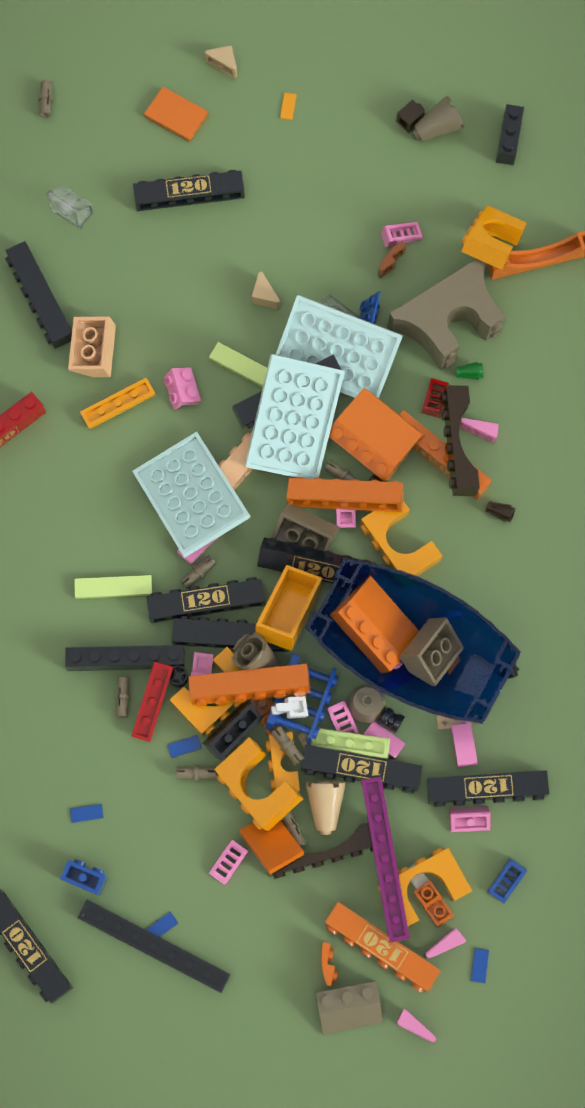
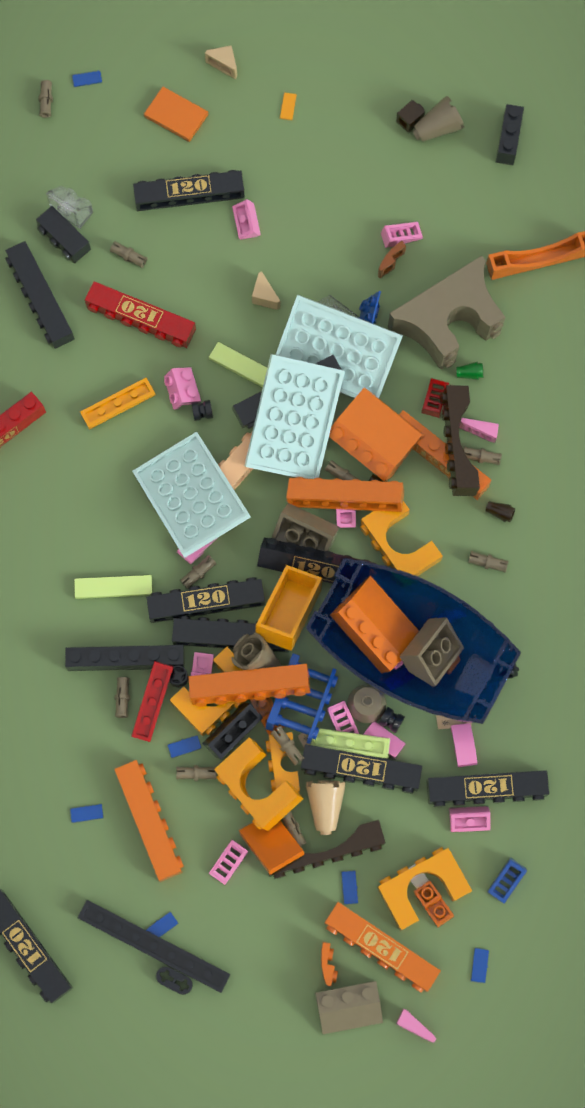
blue brick [60,859,108,896] -> none
light nougat slope [68,317,116,377] -> none
white plate [271,696,309,719] -> none
magenta plate [361,777,410,943] -> none
bright pink slope [424,929,466,958] -> none
light orange arch [461,205,527,270] -> none
none -> black brick [36,206,91,263]
none -> blue window [72,71,102,87]
none -> red brick [85,281,196,348]
none -> dark tan pin [110,241,148,268]
none -> orange brick [114,760,184,882]
none -> black beam [156,967,193,995]
none -> black wheel [192,400,213,421]
none -> bright pink slope [232,200,261,240]
none -> blue window [341,871,358,904]
none -> dark tan pin [463,446,502,465]
none -> dark tan pin [468,551,508,573]

